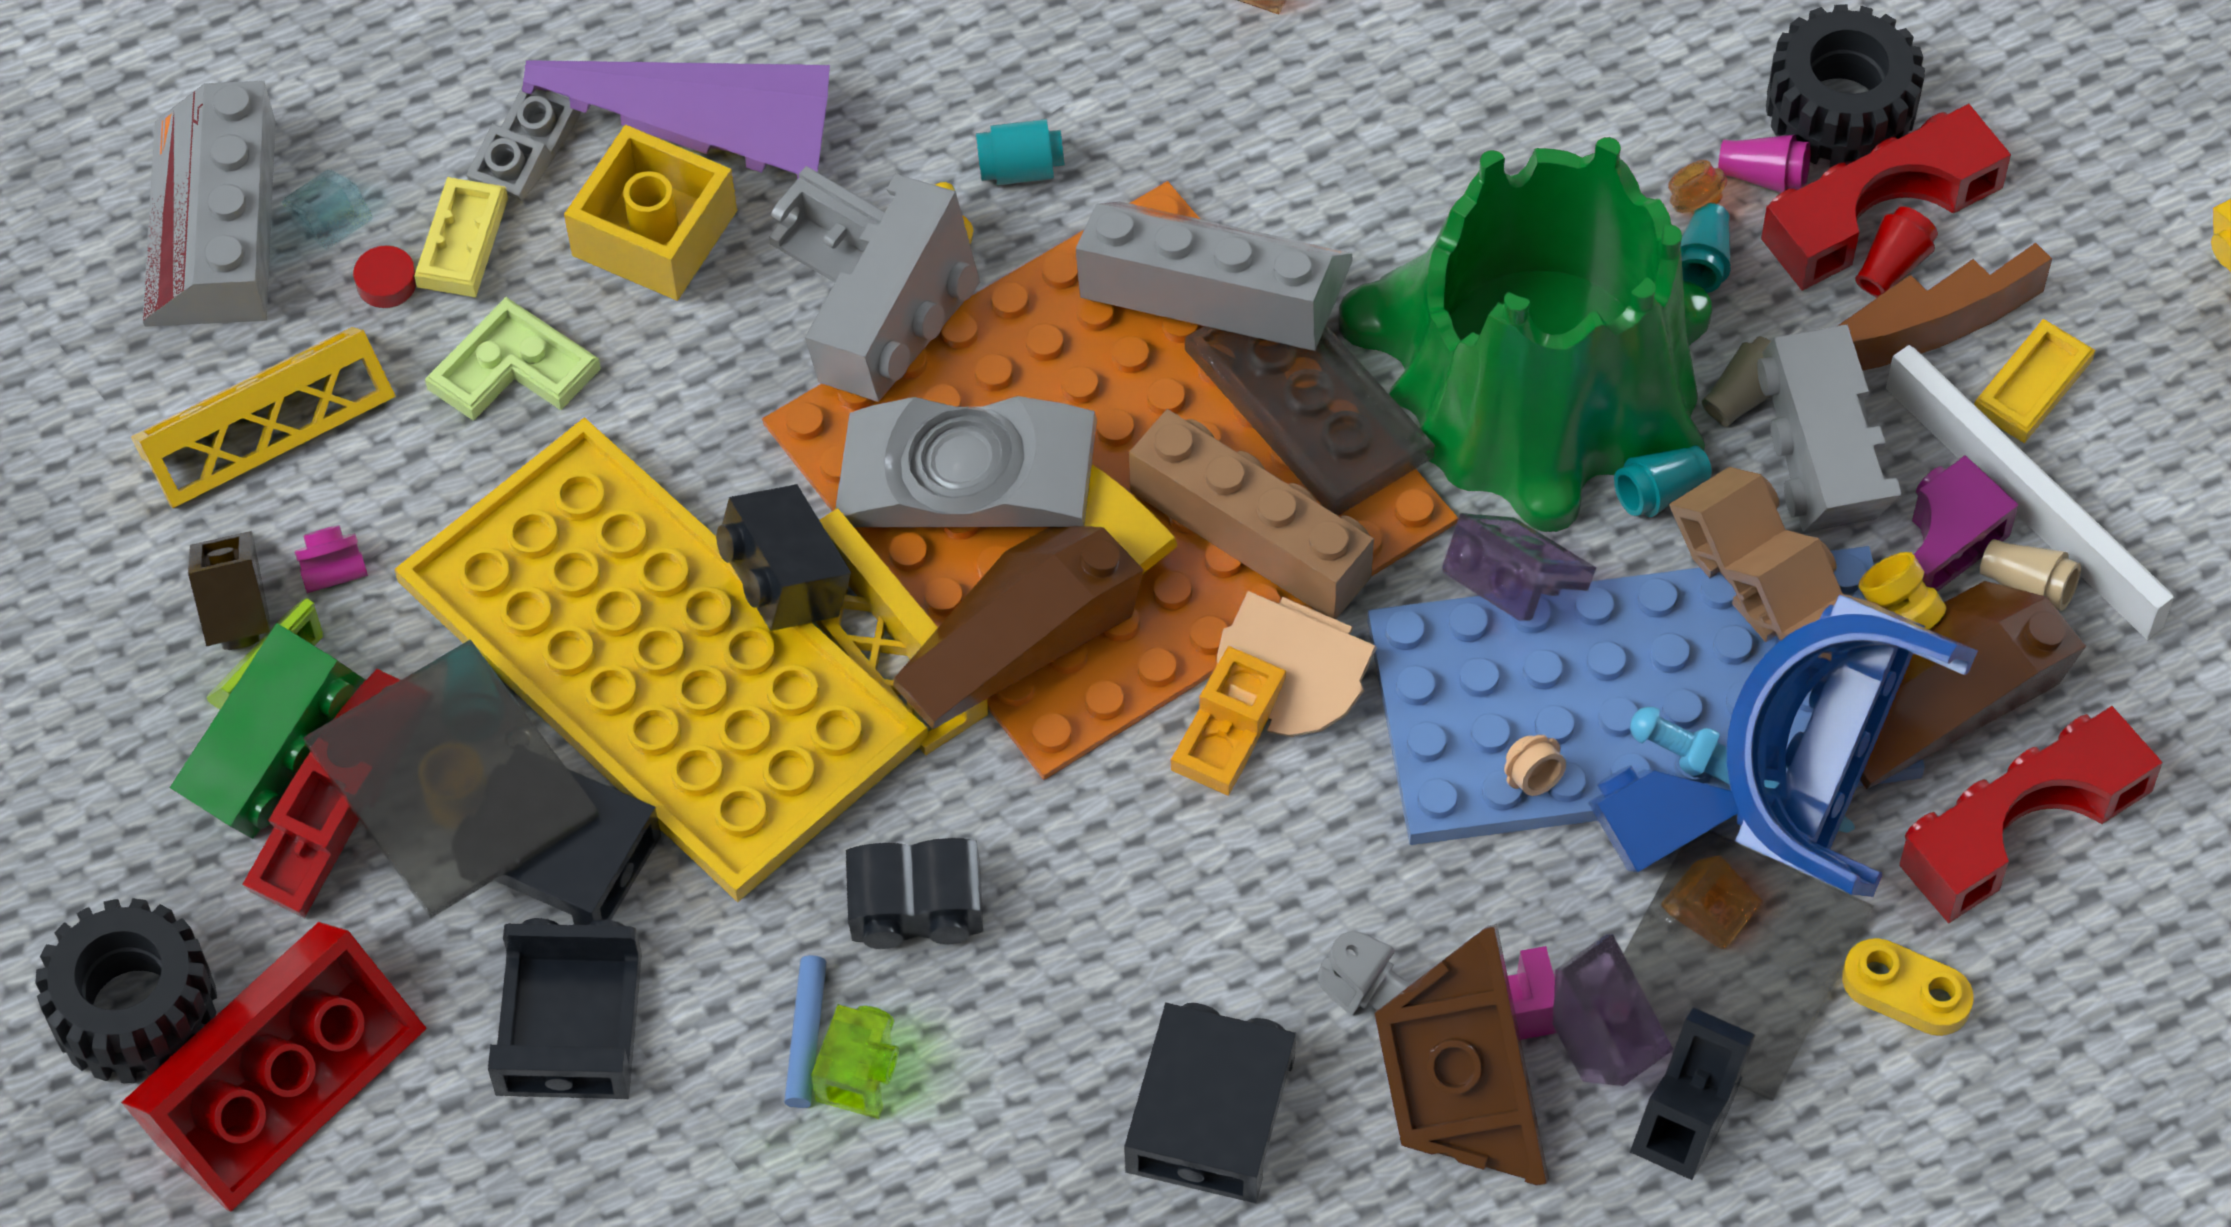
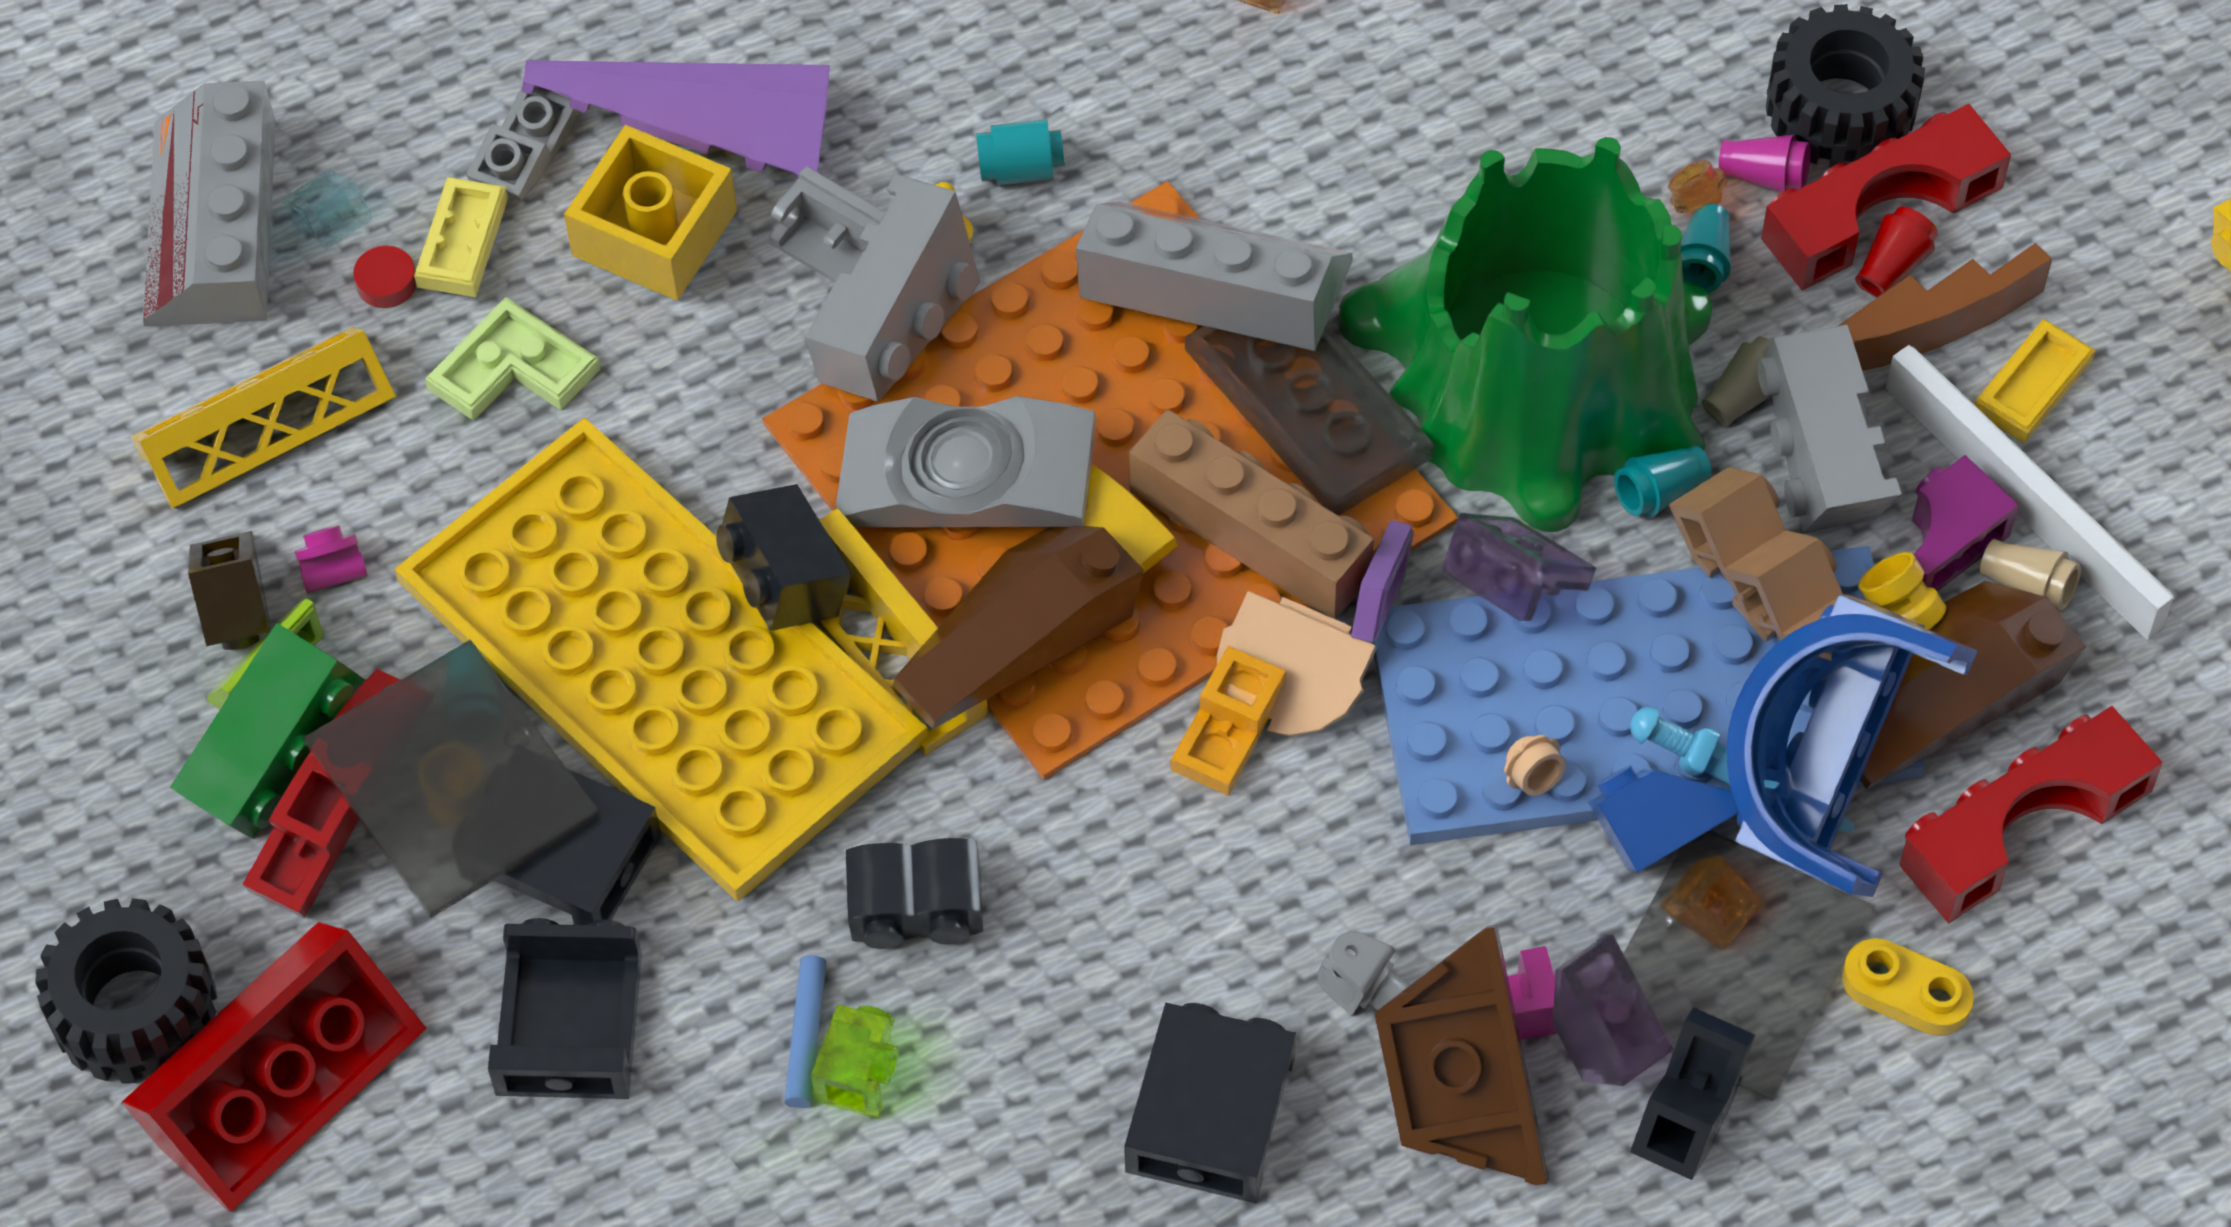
none -> medium lavender tile [1351,520,1414,643]

